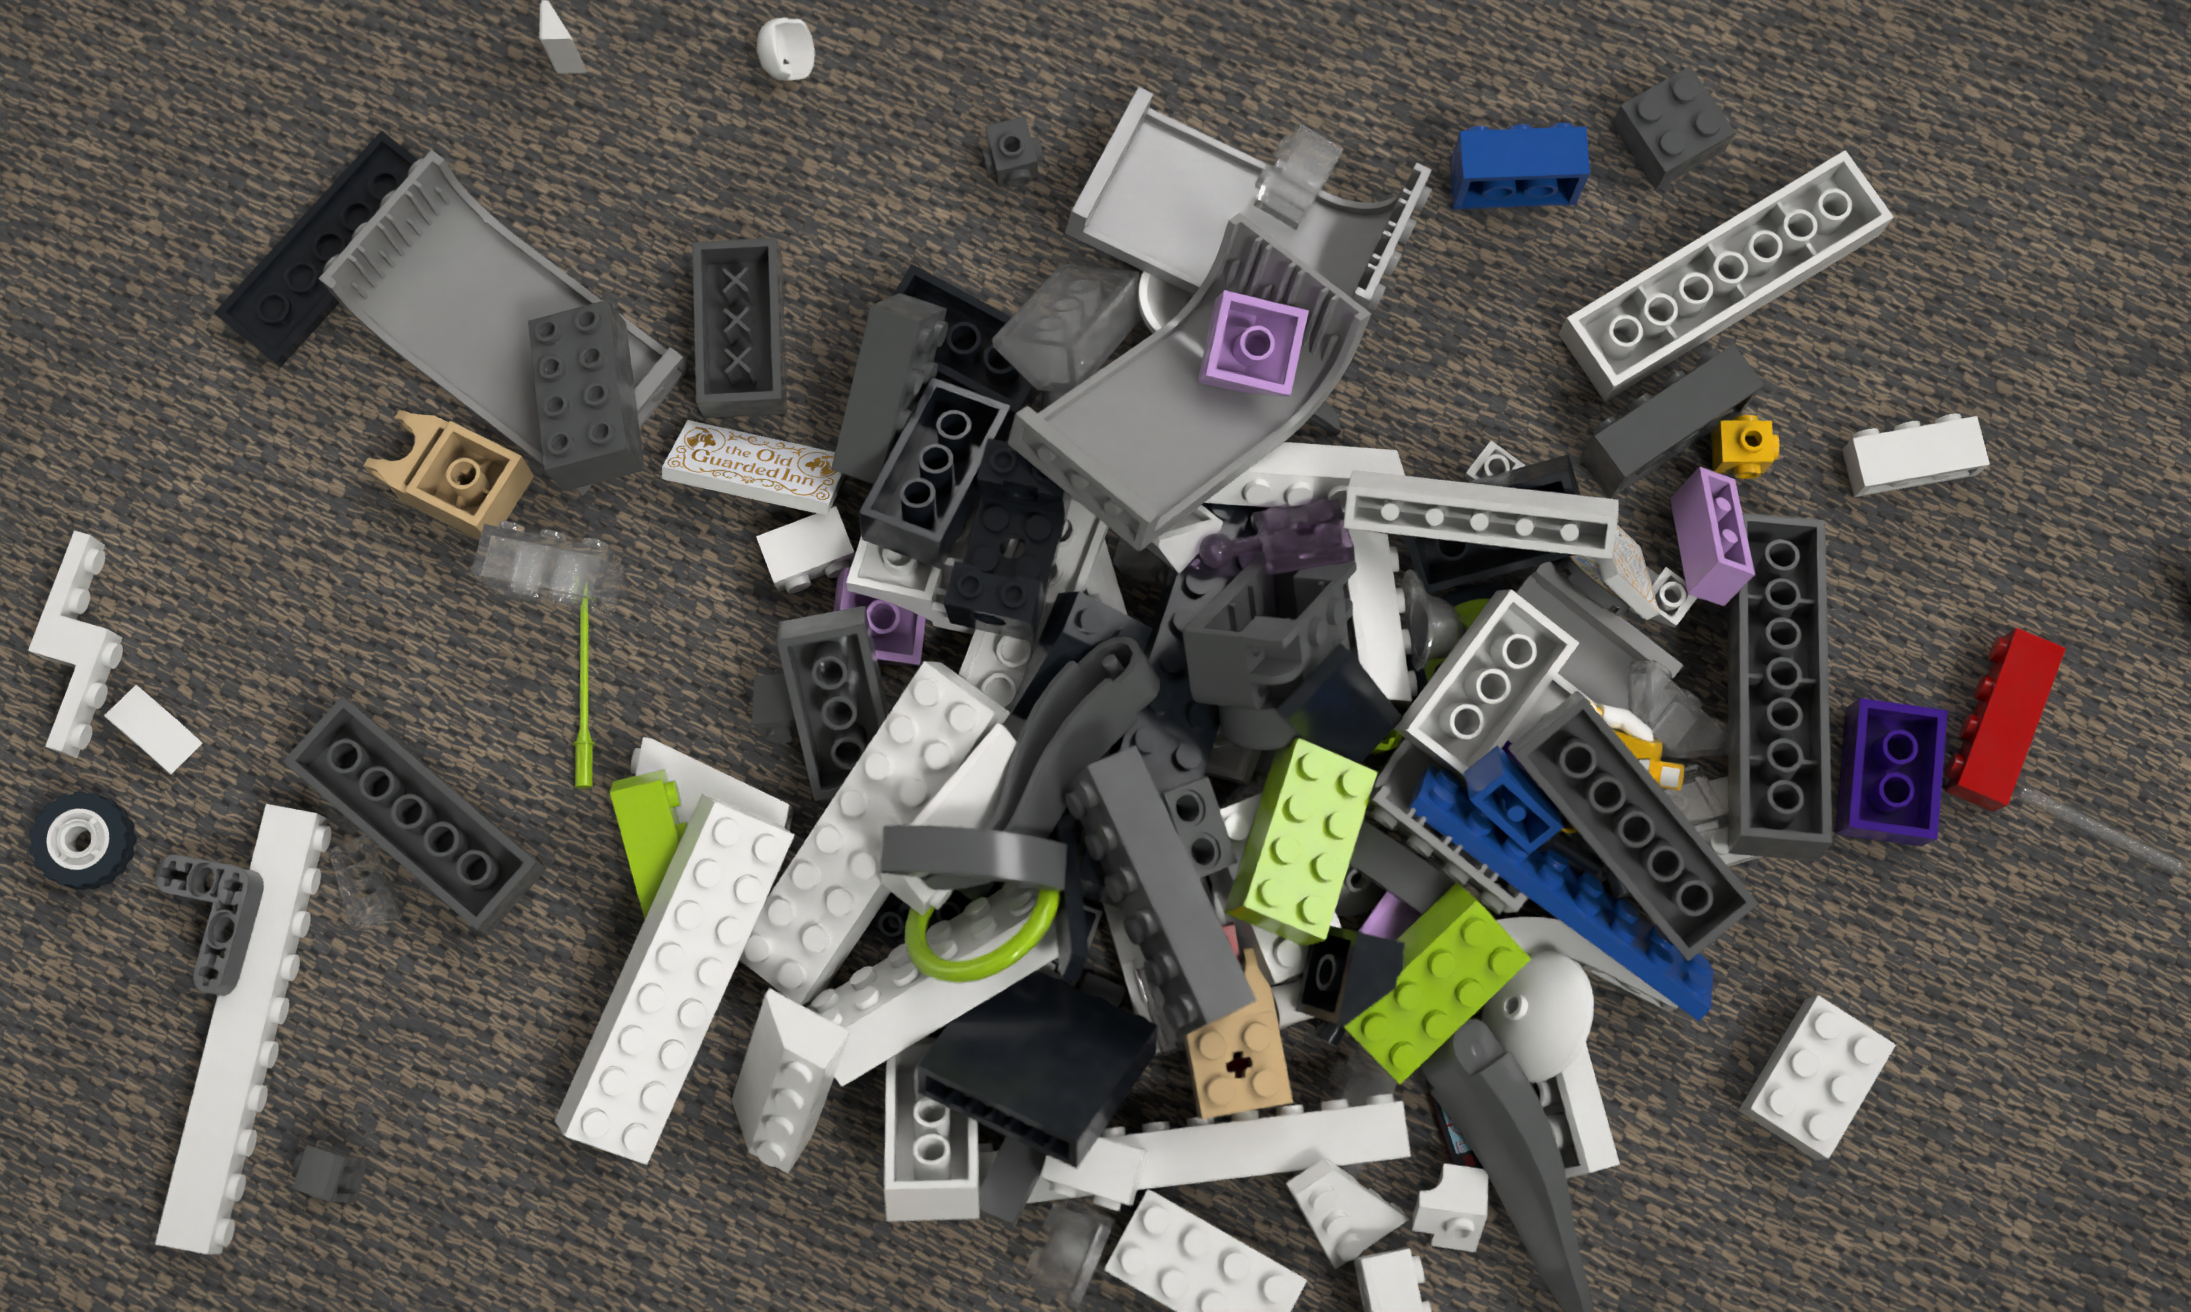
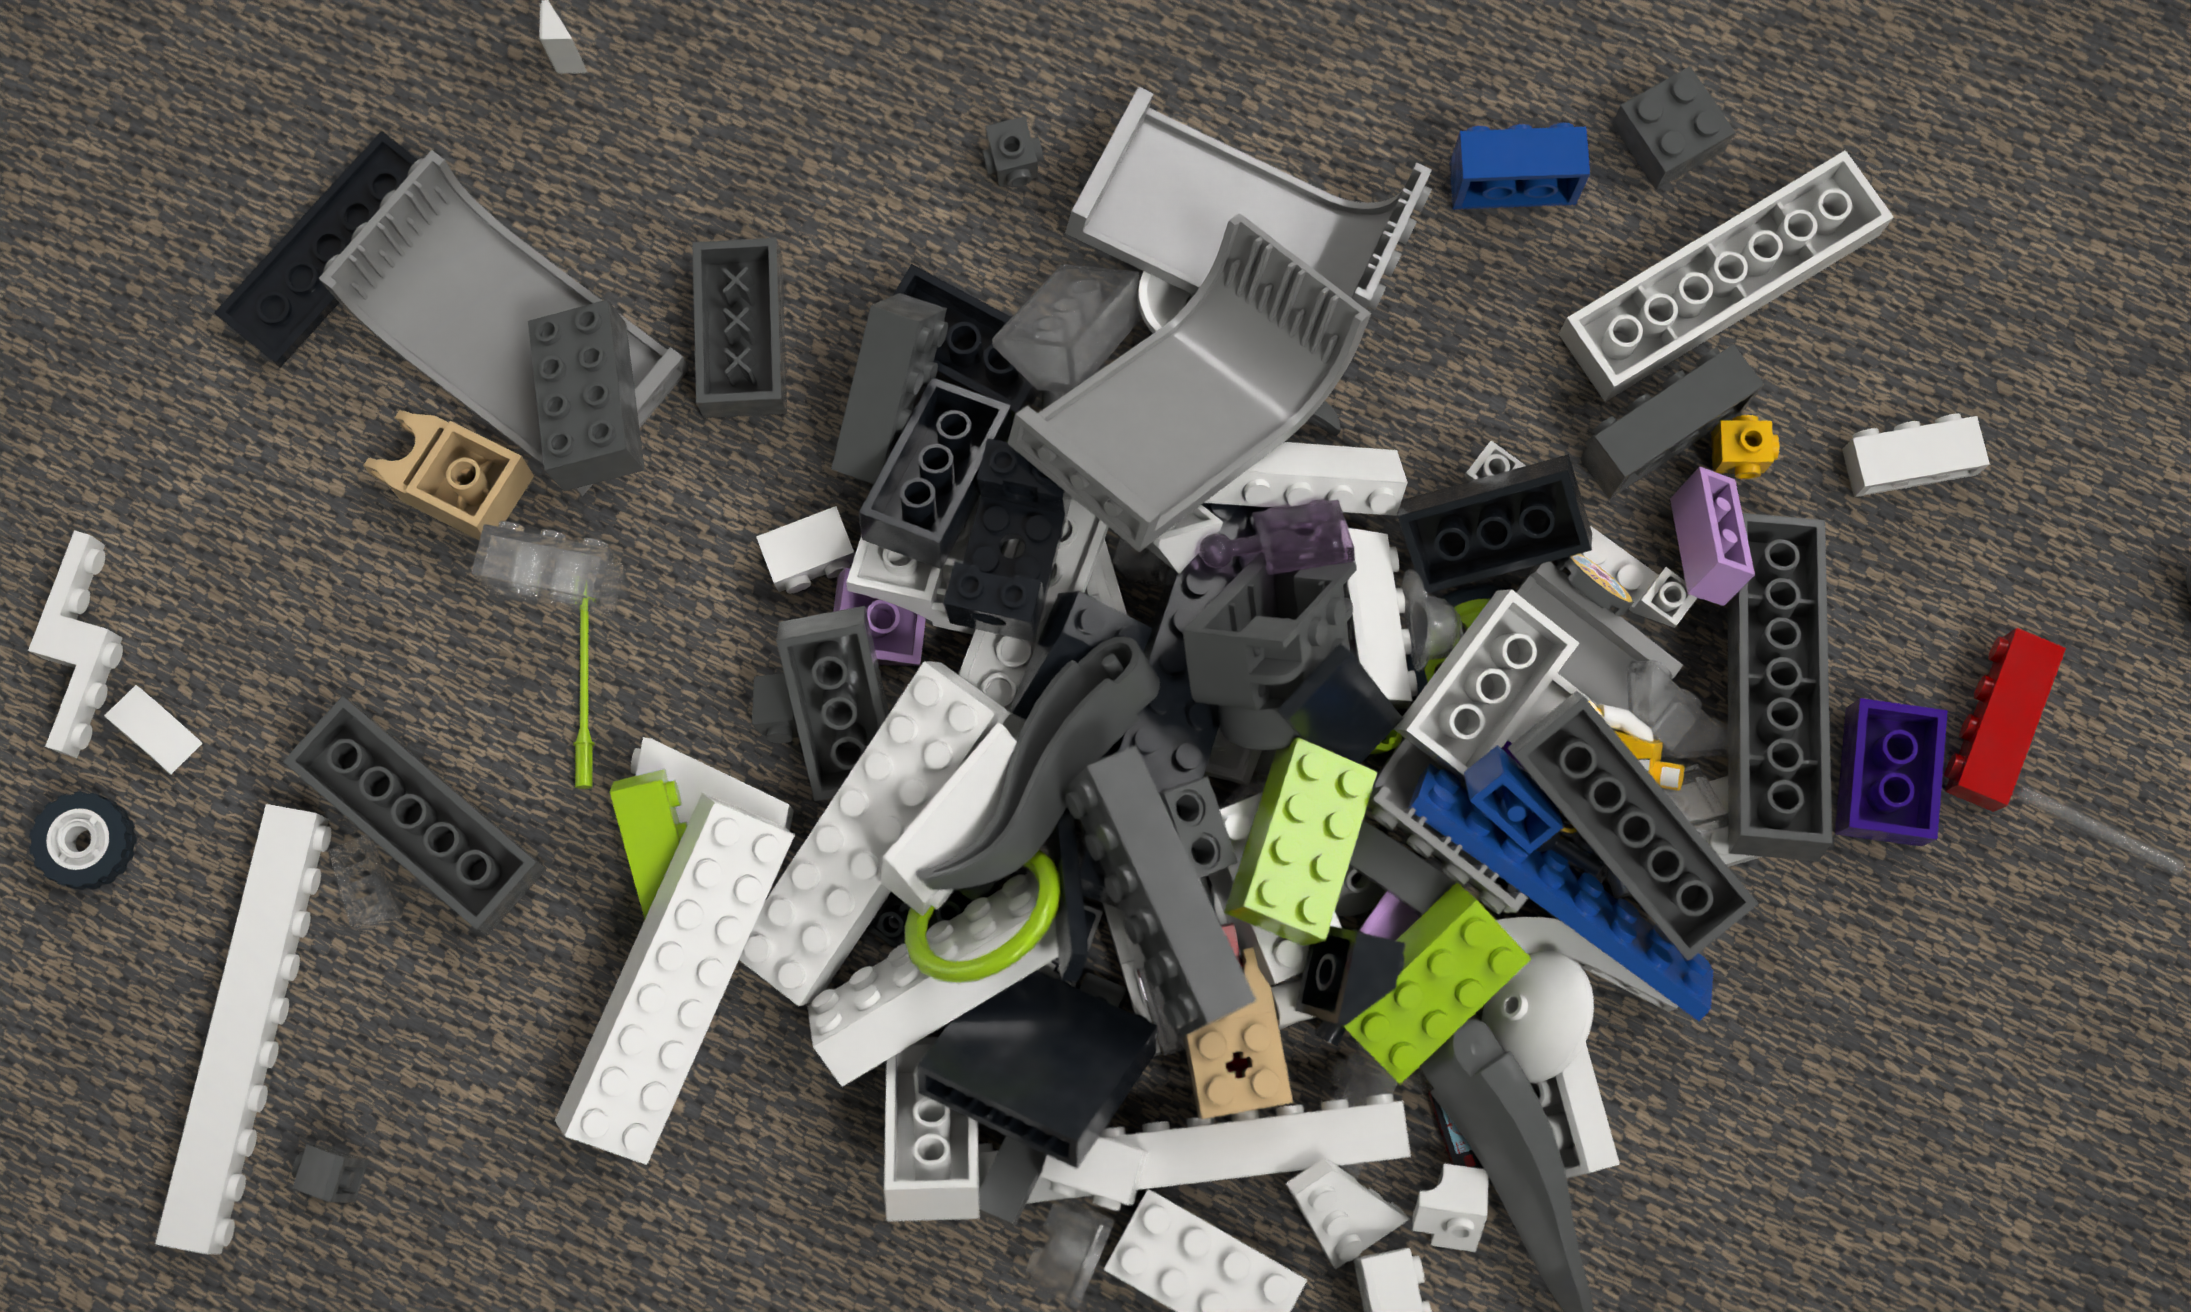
dark grey beam [155,854,264,996] -> none
white tile [662,420,846,515] -> none
white slope [732,989,850,1173] -> none
white hair [756,17,815,81] -> none
dark grey slope [879,825,1067,892] -> none
lavender slope [1198,290,1309,397] -> none
clear brick [1254,124,1344,230] -> none
white brick [1344,470,1618,559] -> none
white tile [1596,525,1660,620] -> none
white brick [1739,995,1896,1160] -> none

